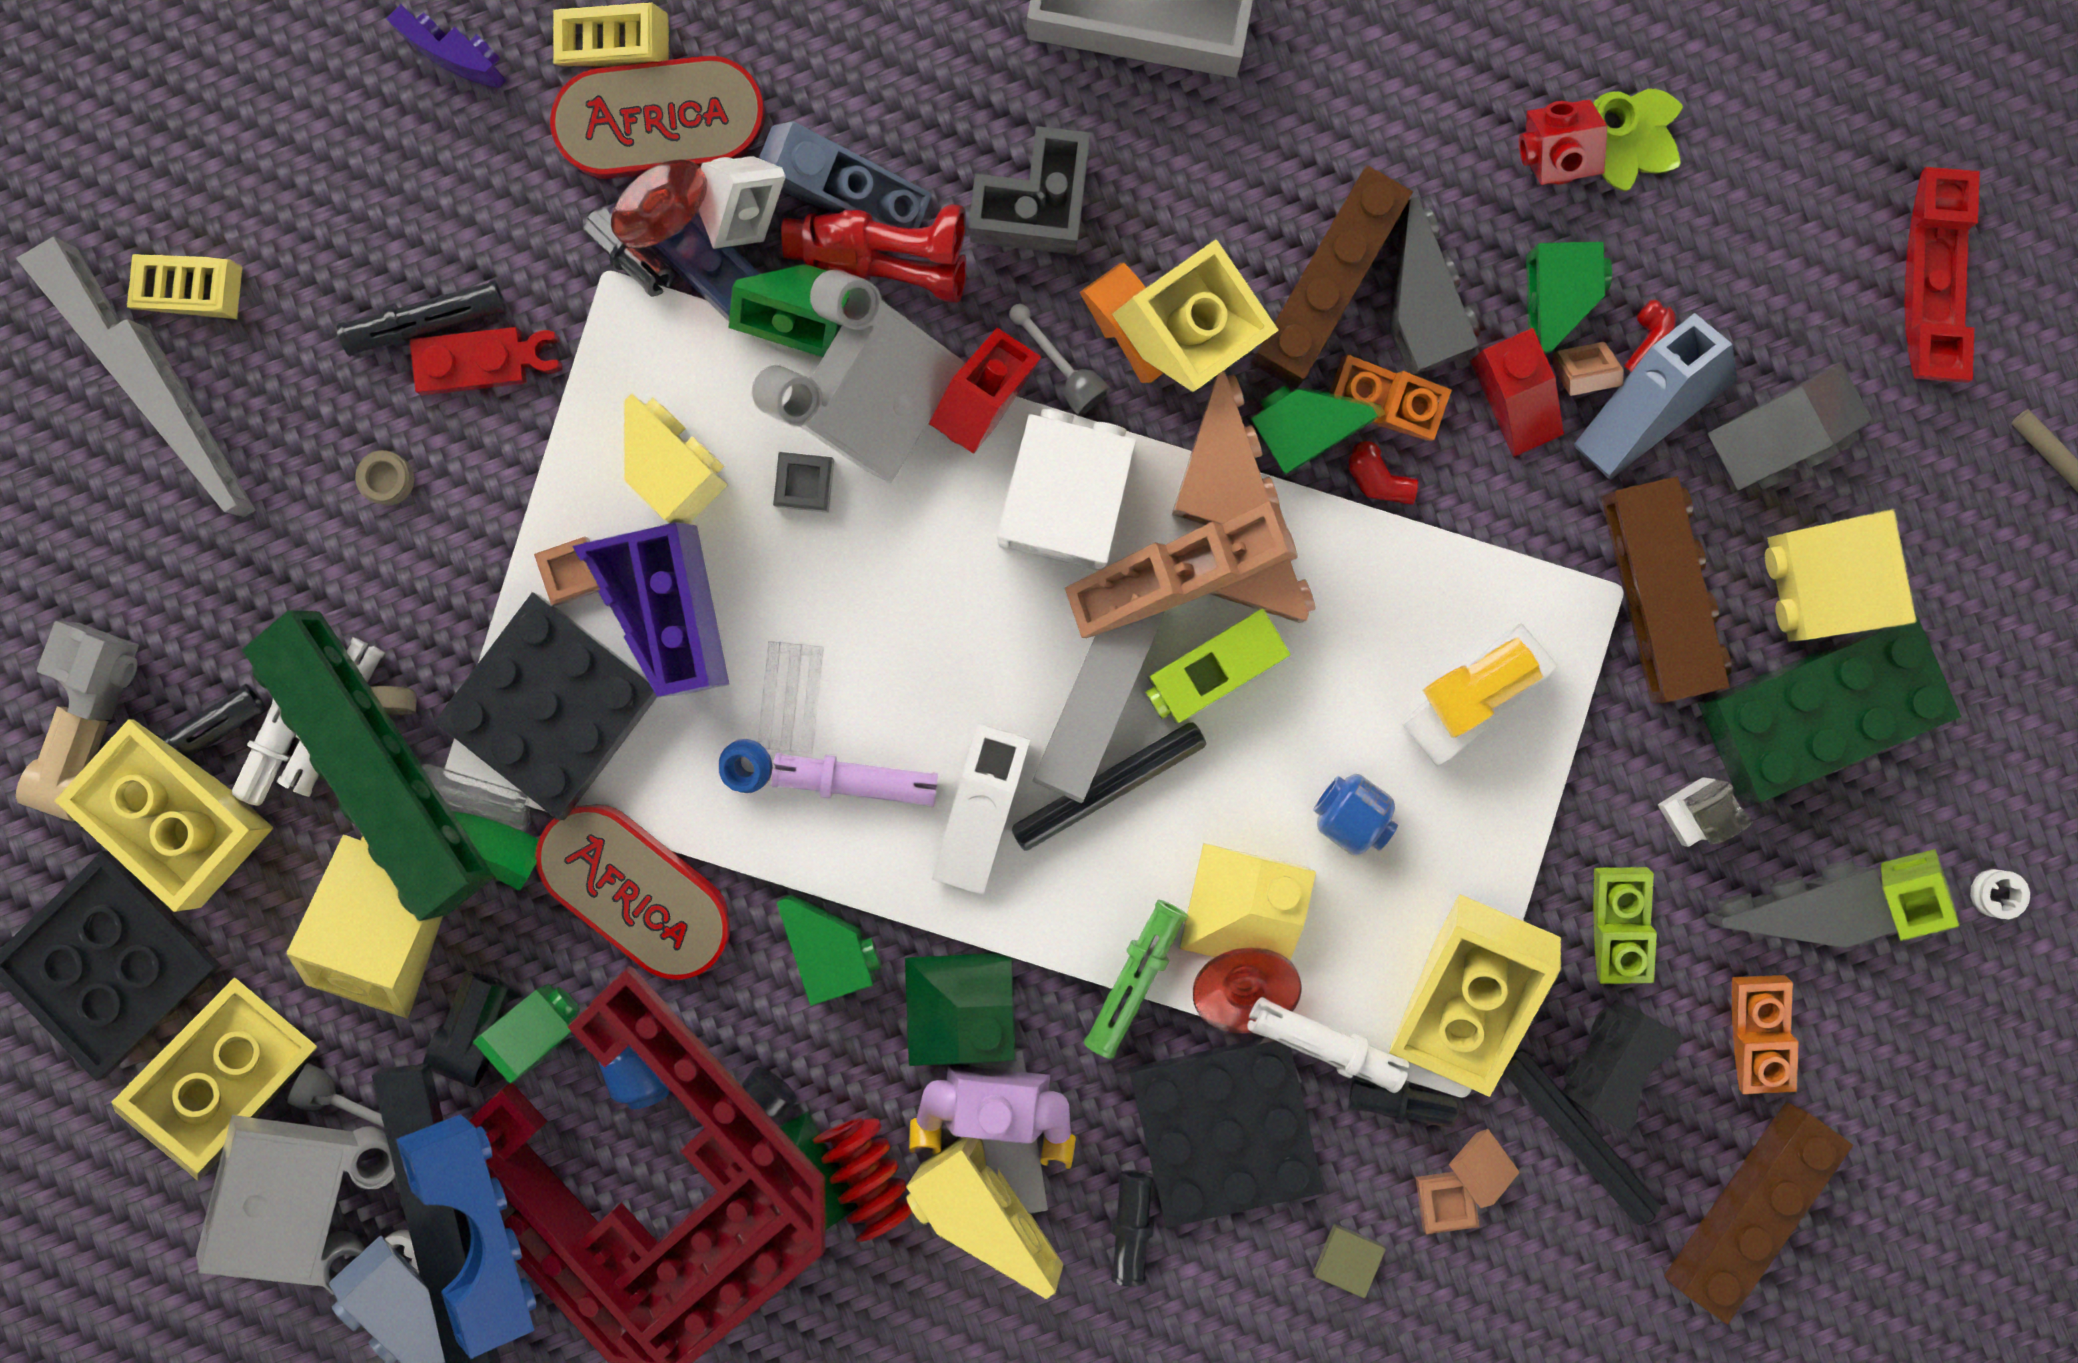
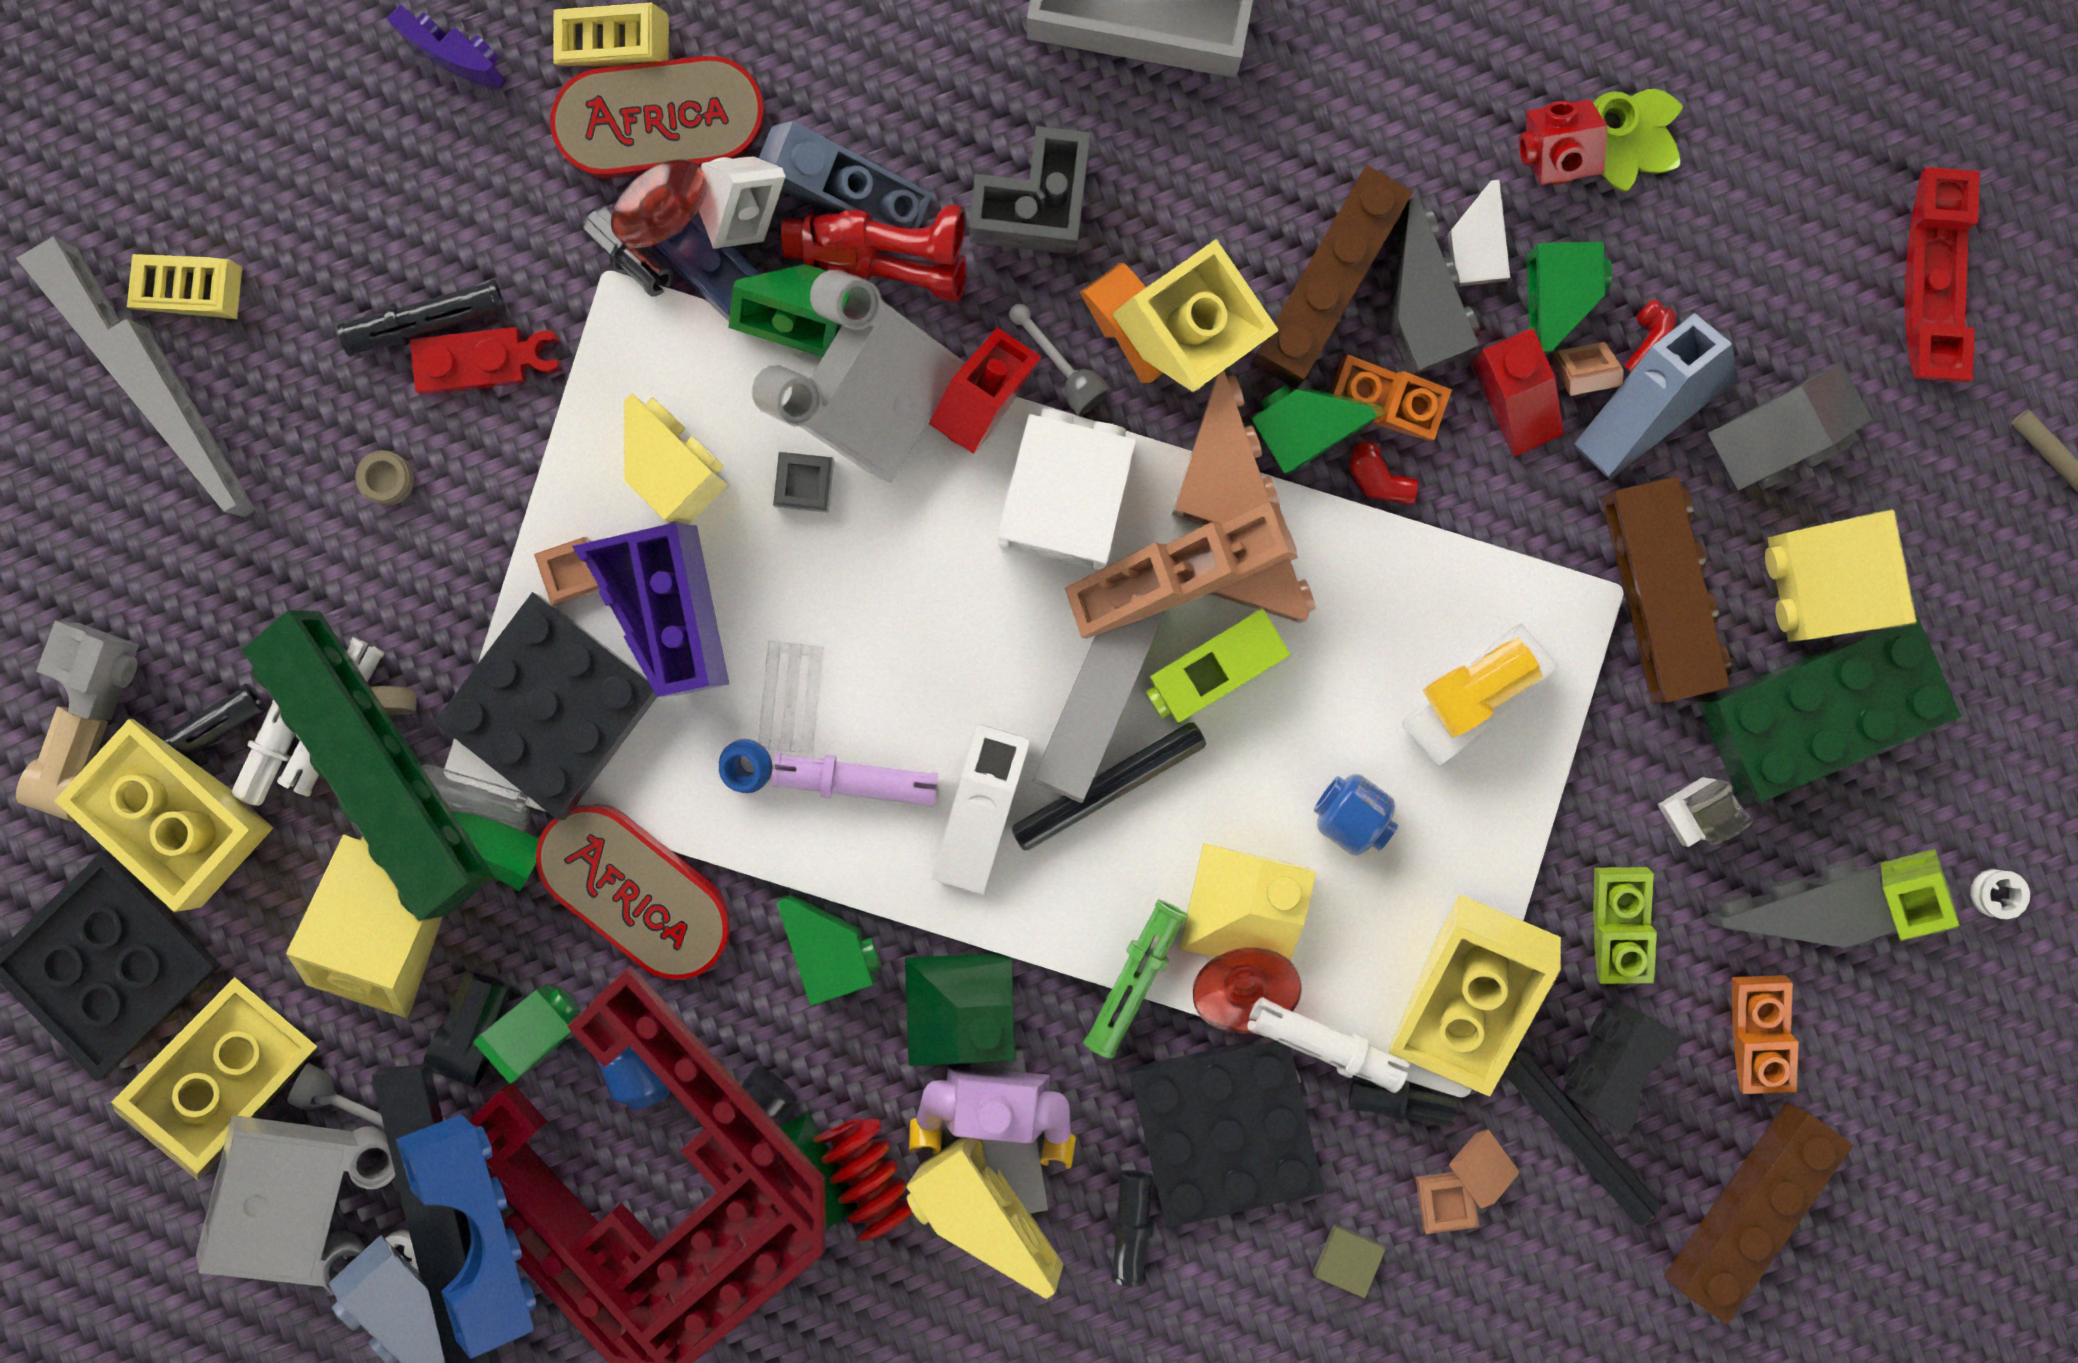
none -> white tile [1448,180,1510,286]

